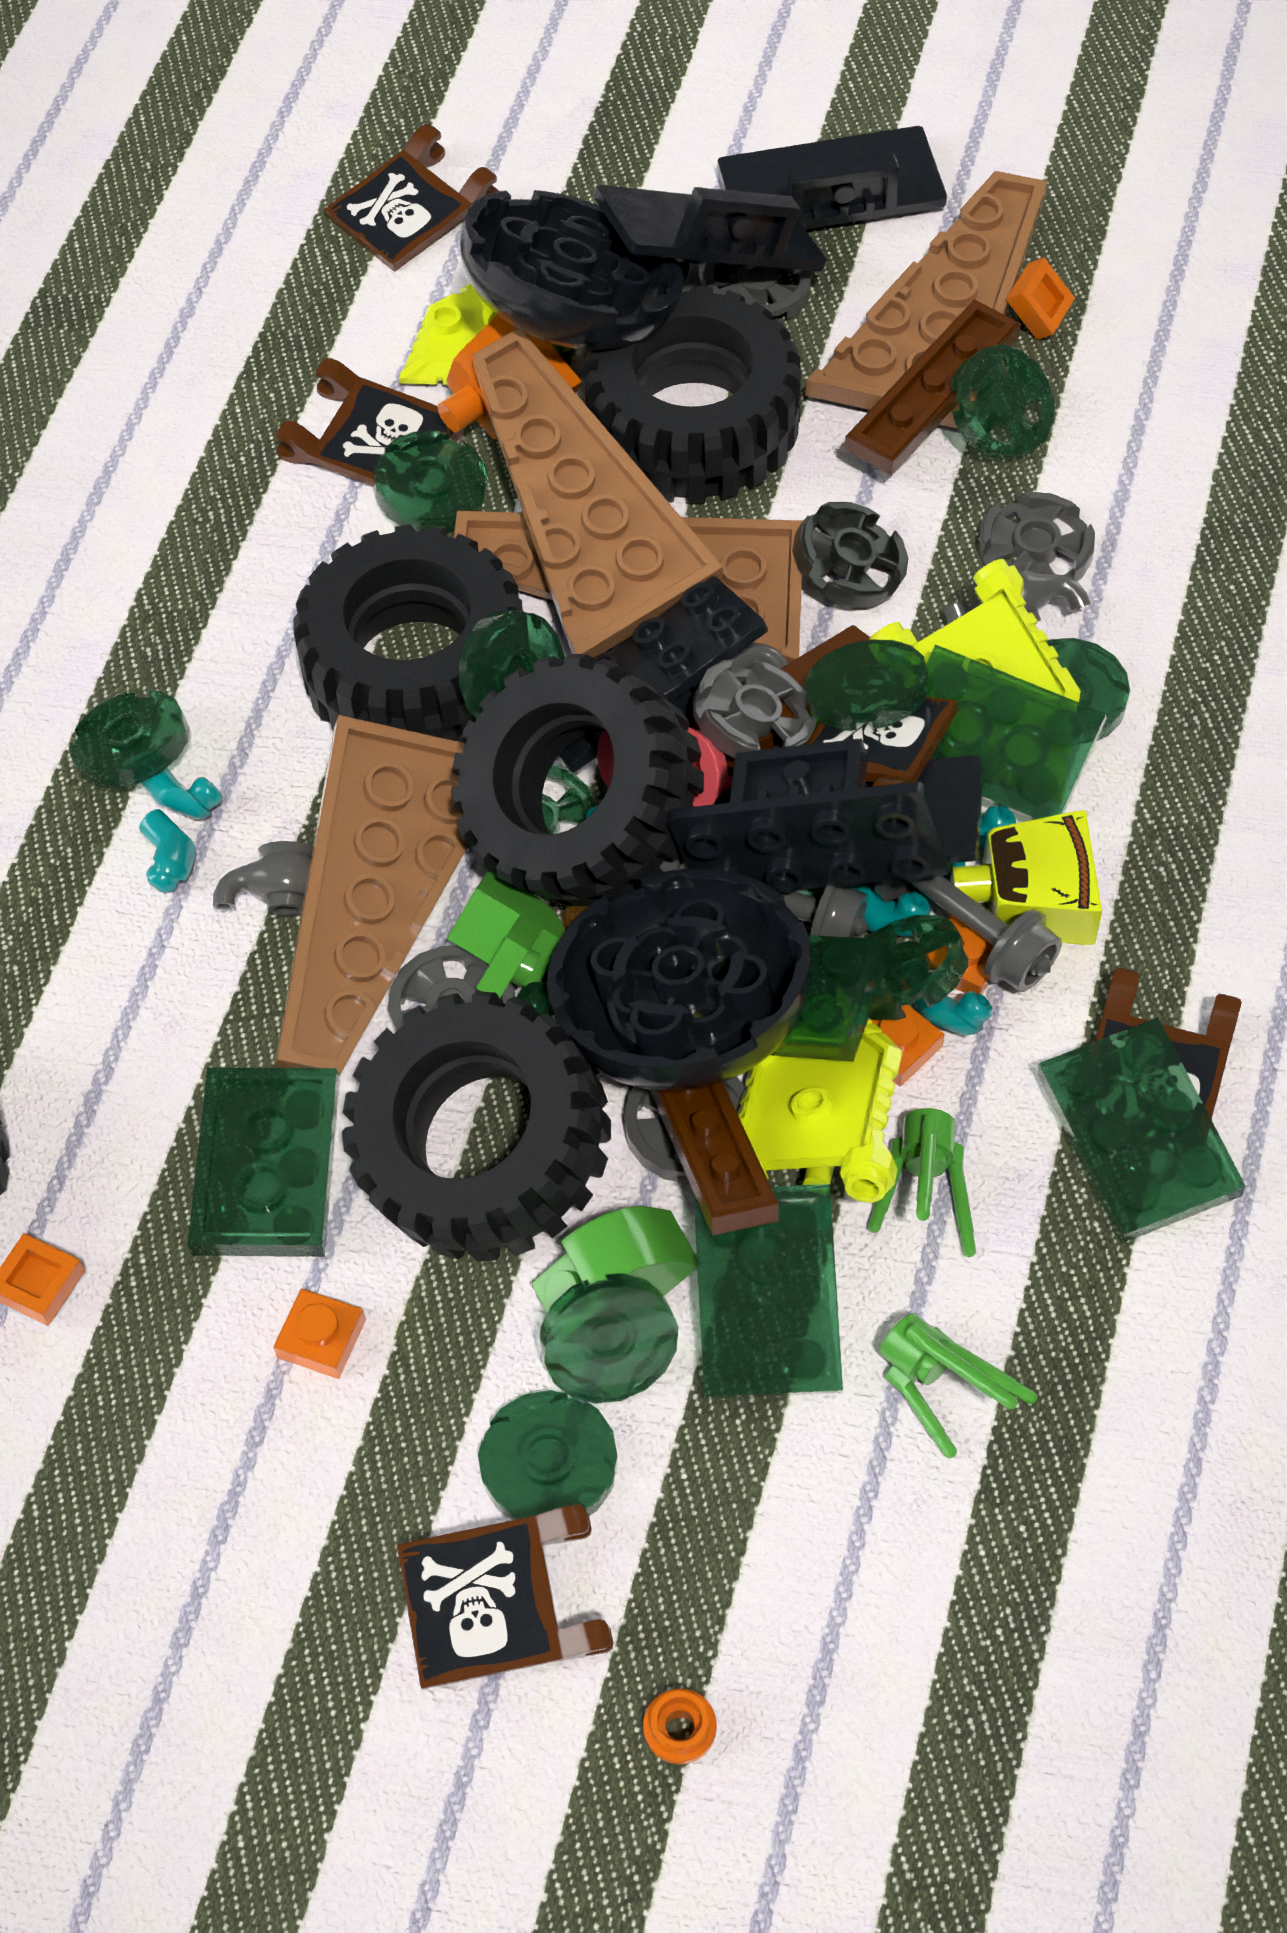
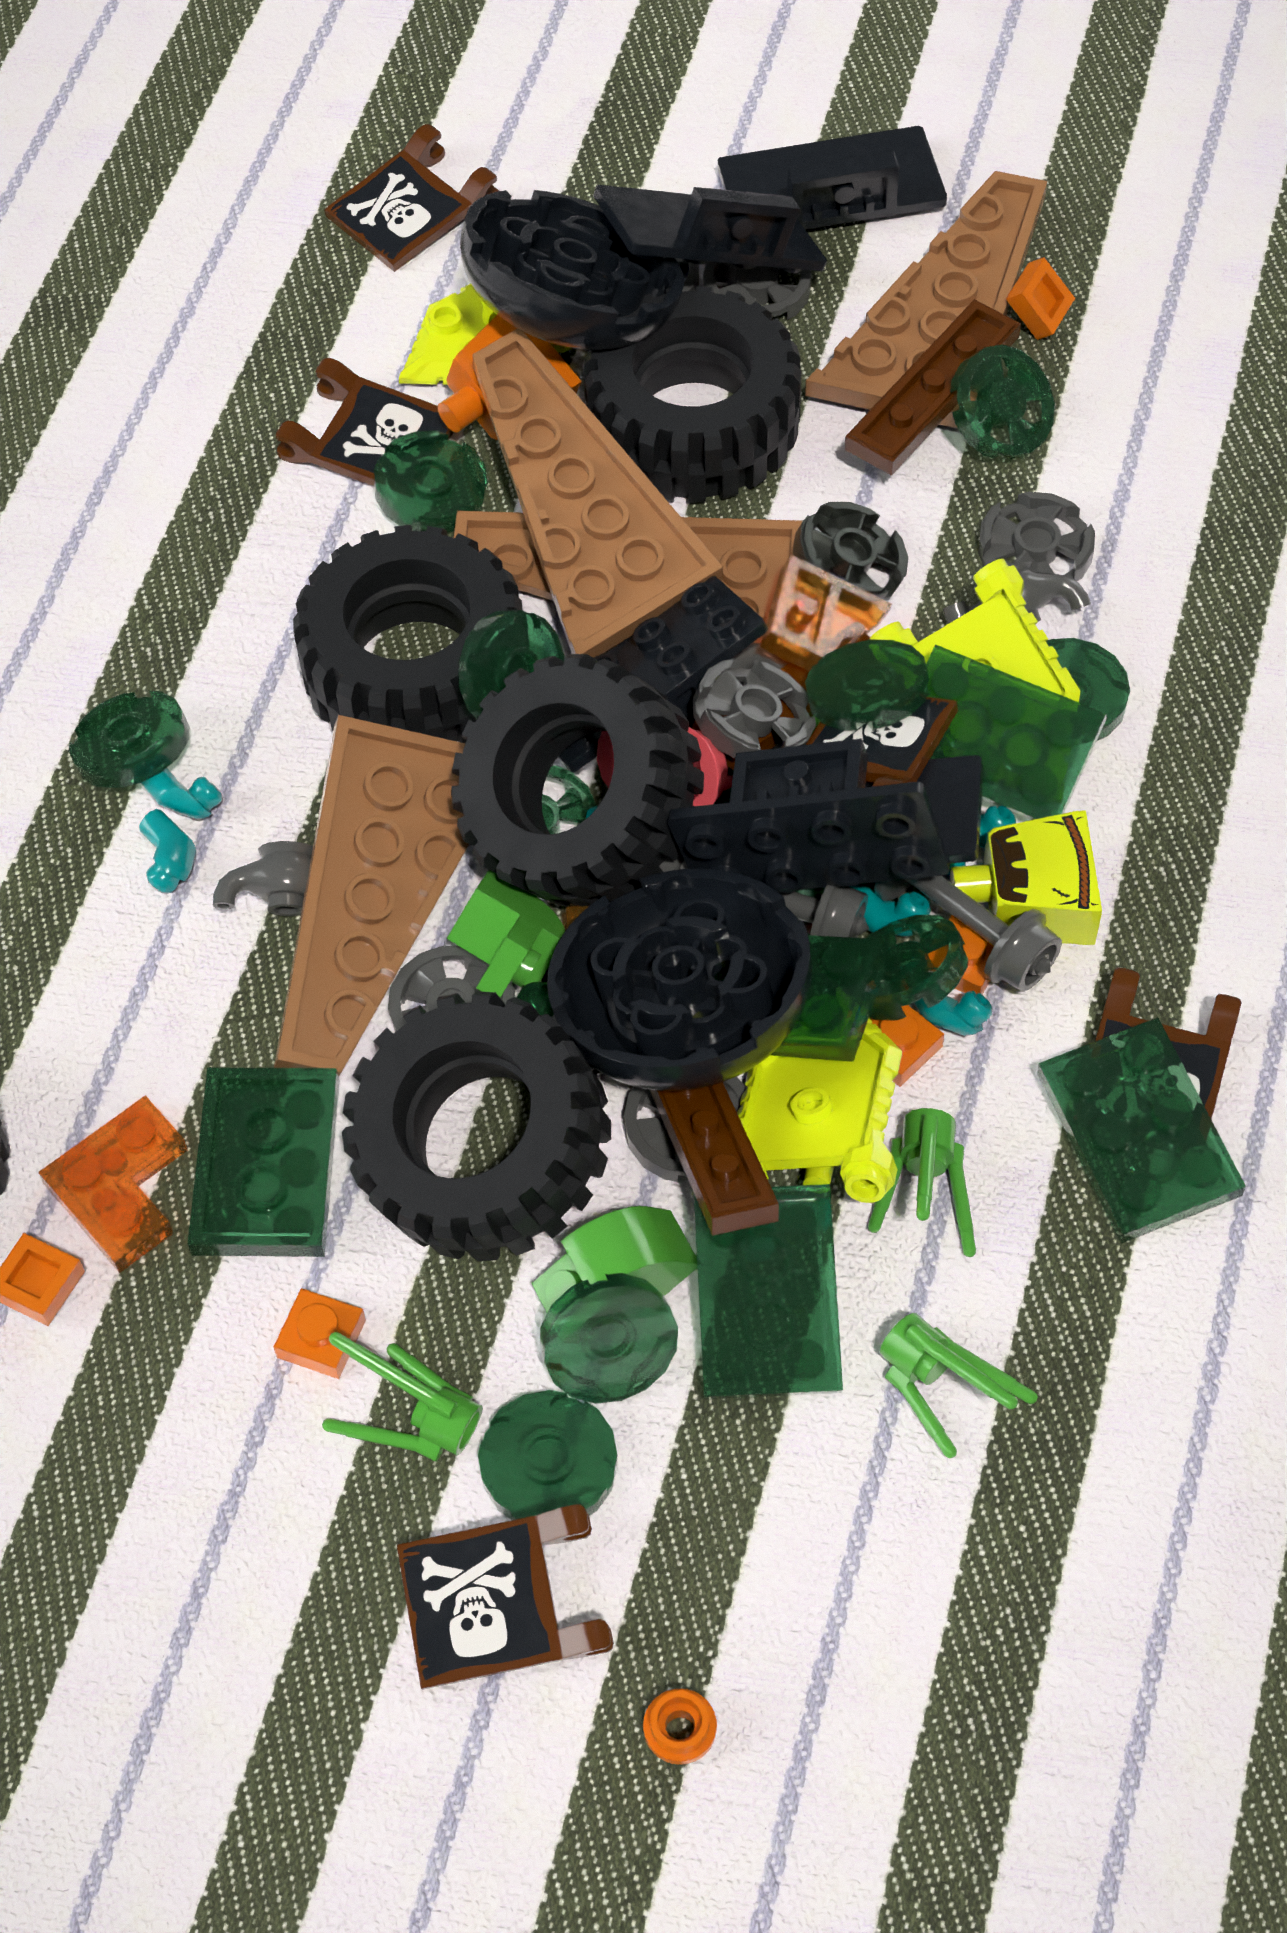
none -> clear orange plate [38,1095,188,1273]
none -> bright green plant [322,1332,483,1462]
none -> clear orange wing [760,555,892,673]

